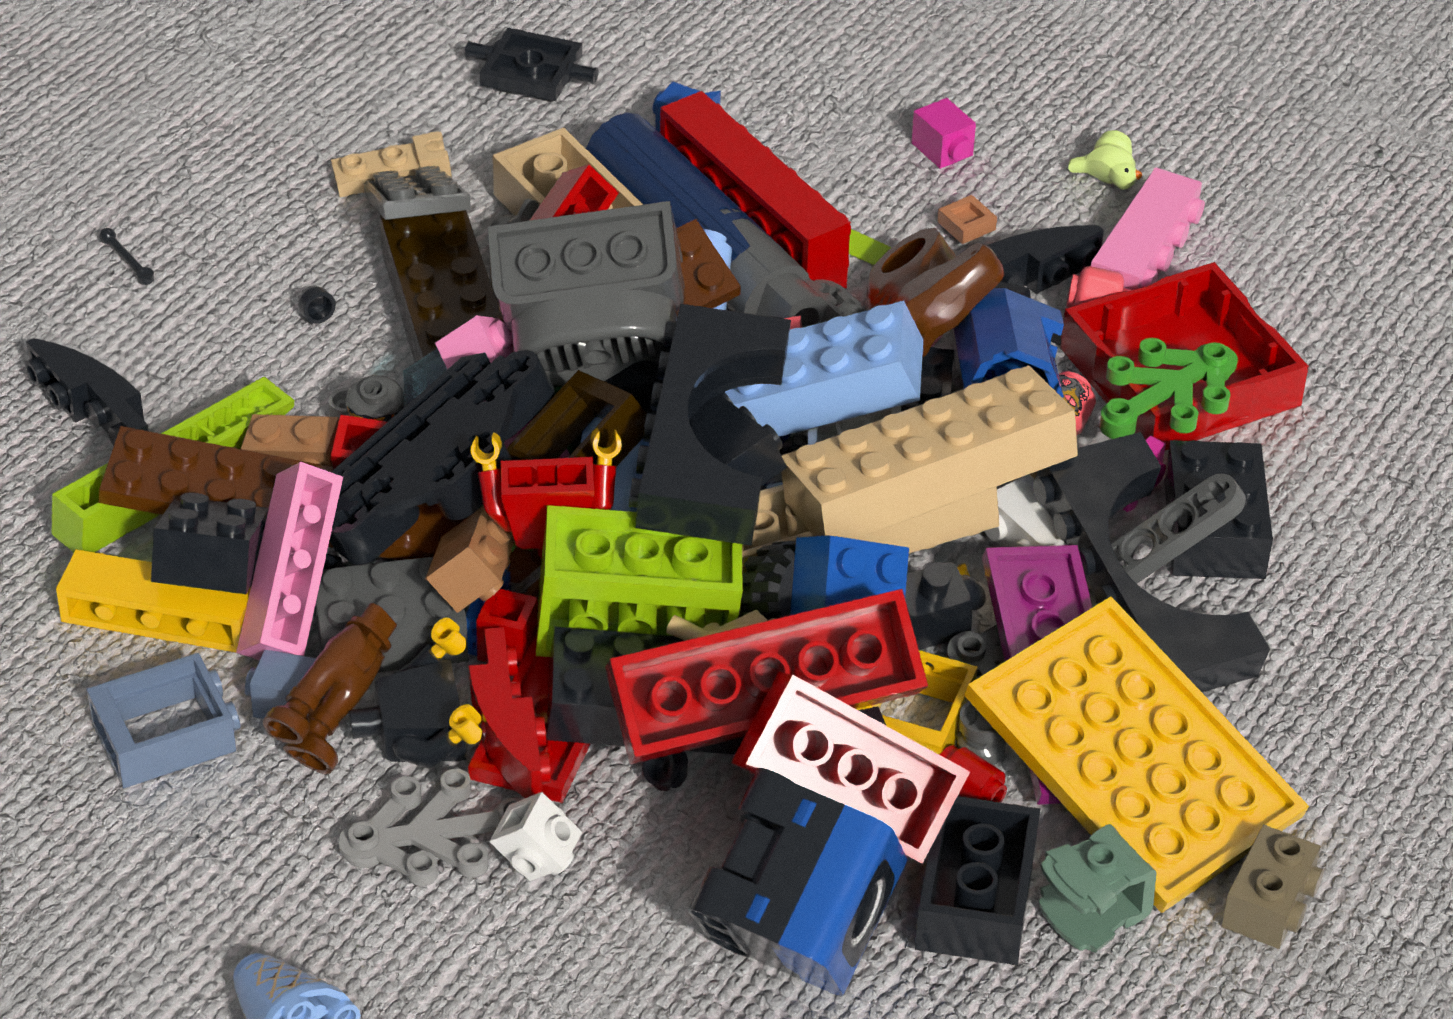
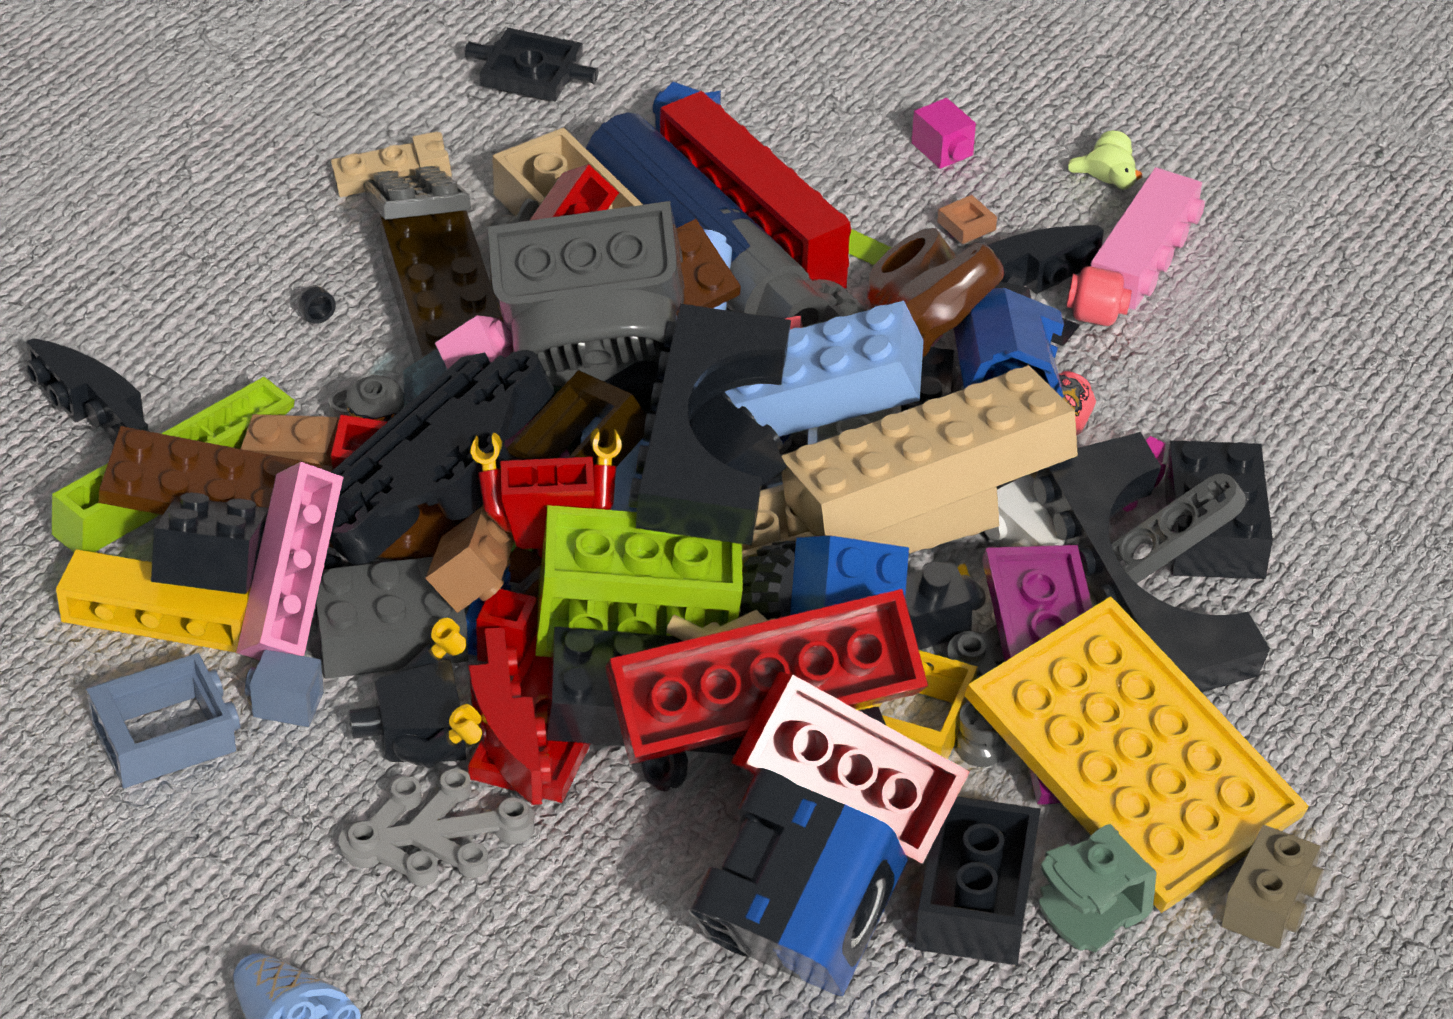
black hinge [99,227,154,285] -> none
reddish brown piece [262,603,397,774] -> none
white brick [489,792,582,881] -> none
red brick [940,745,1007,803] -> none
red tile [1060,262,1309,451] -> none
bright green plant [1099,338,1238,439] -> none

